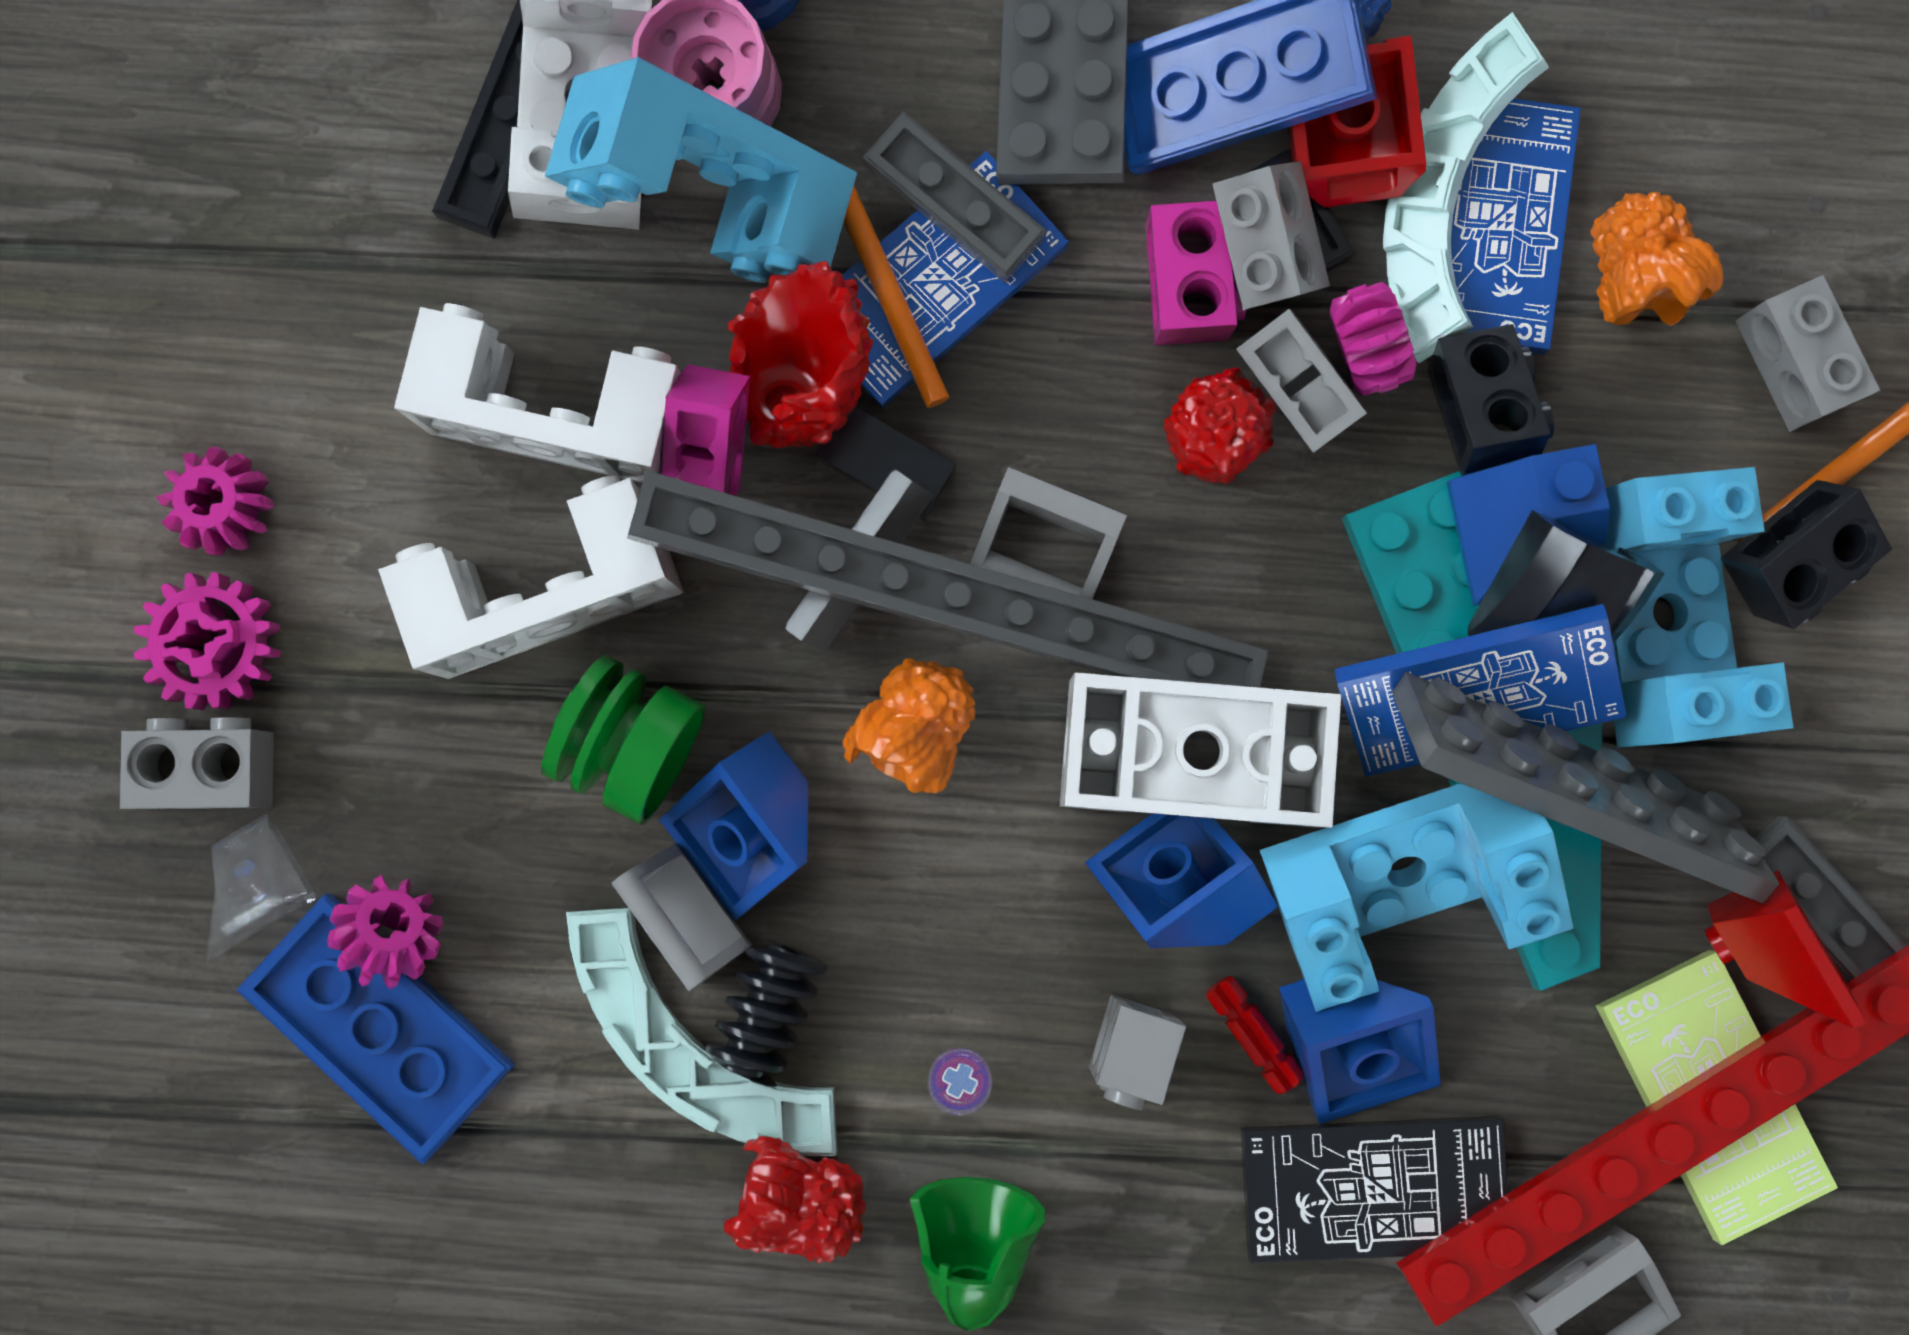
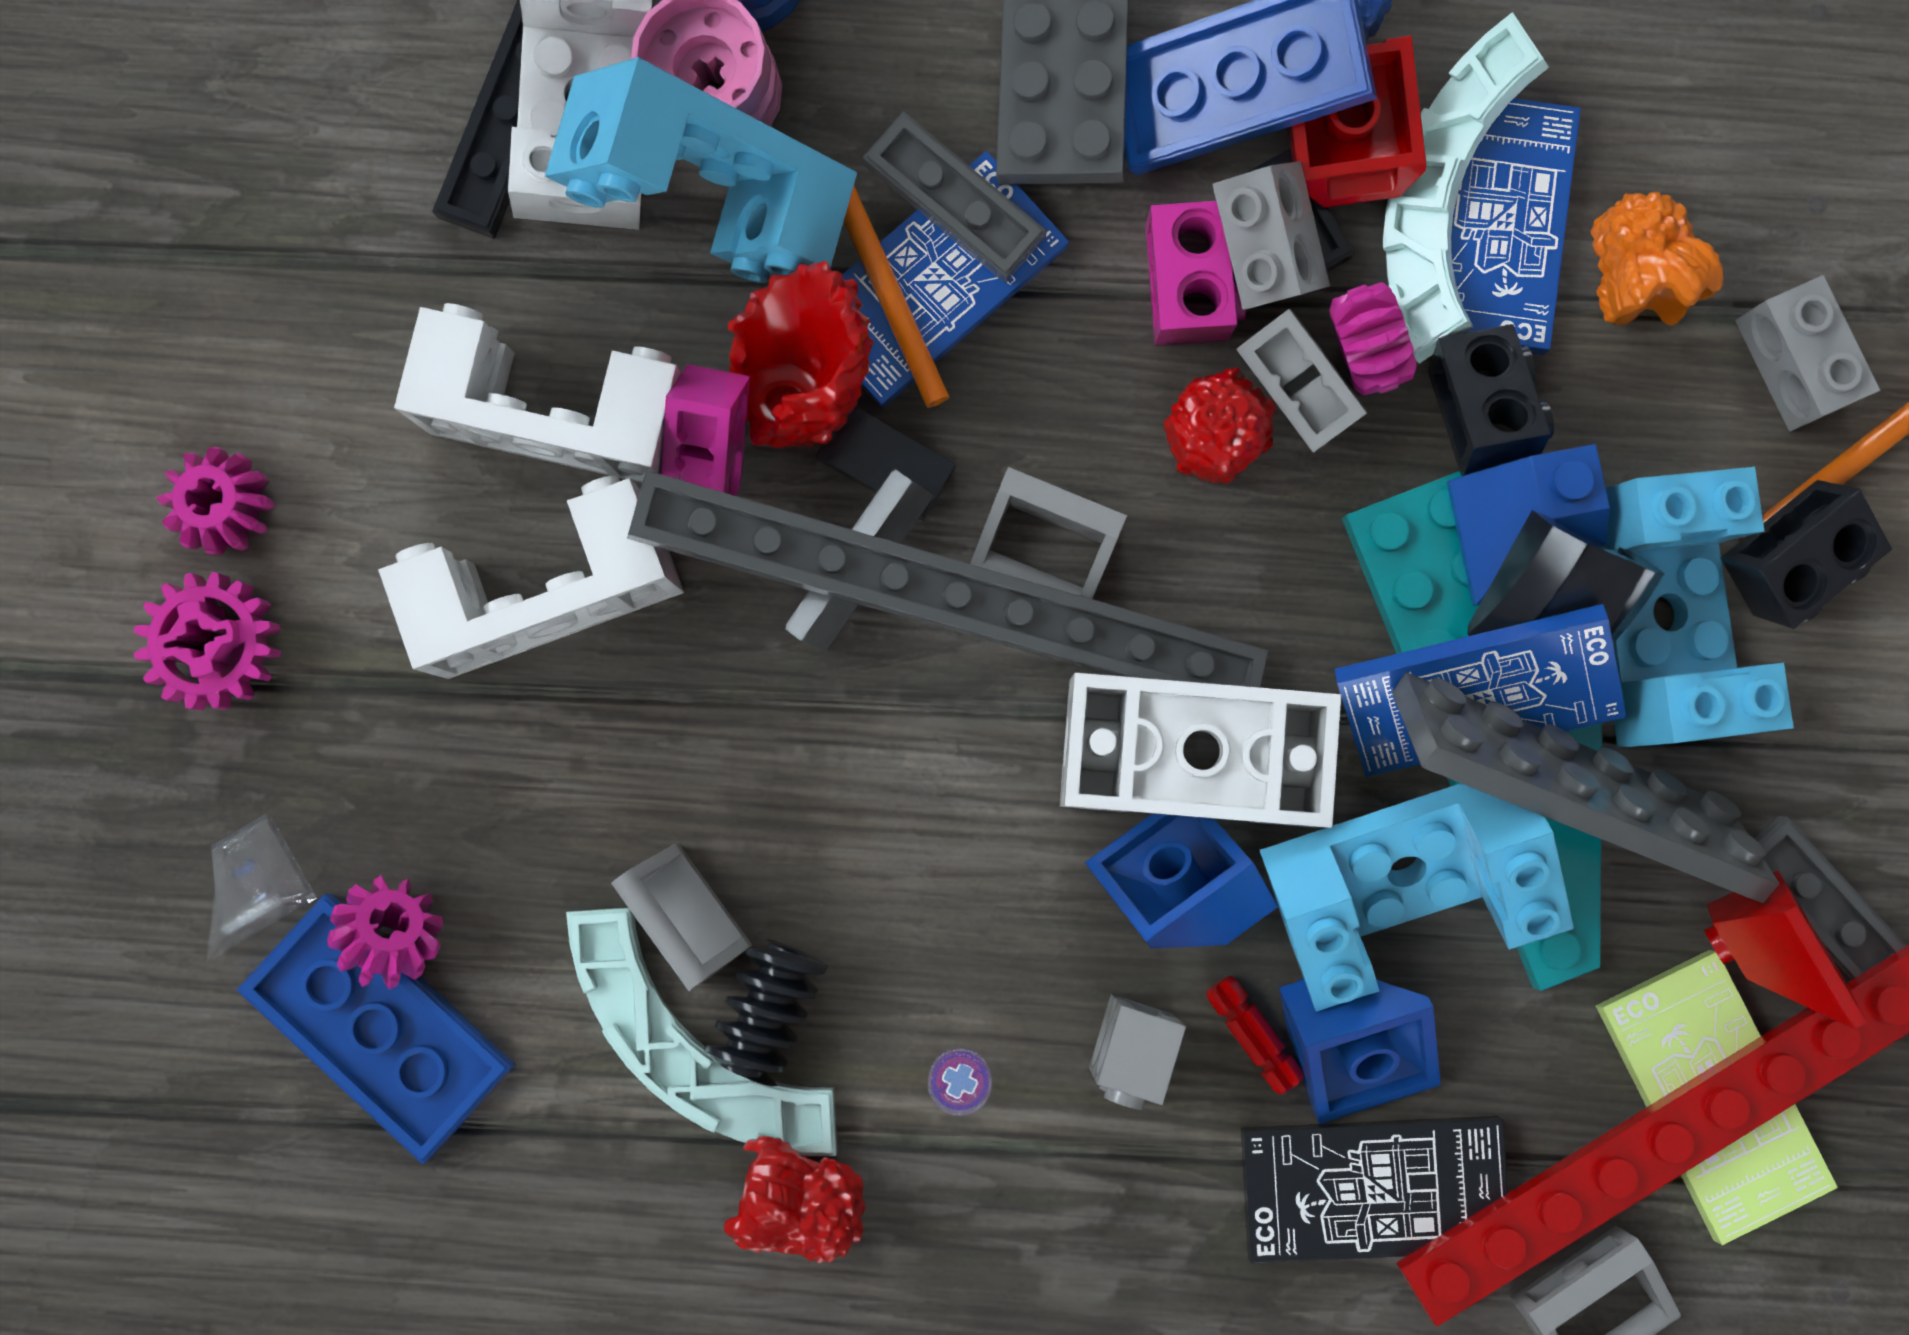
light grey brick [120,717,274,809] -> none
green wheel [541,654,706,825] -> none
blue slope [659,731,808,921] -> none
orange hair [842,658,976,794] -> none
green helmet [910,1177,1045,1332] -> none

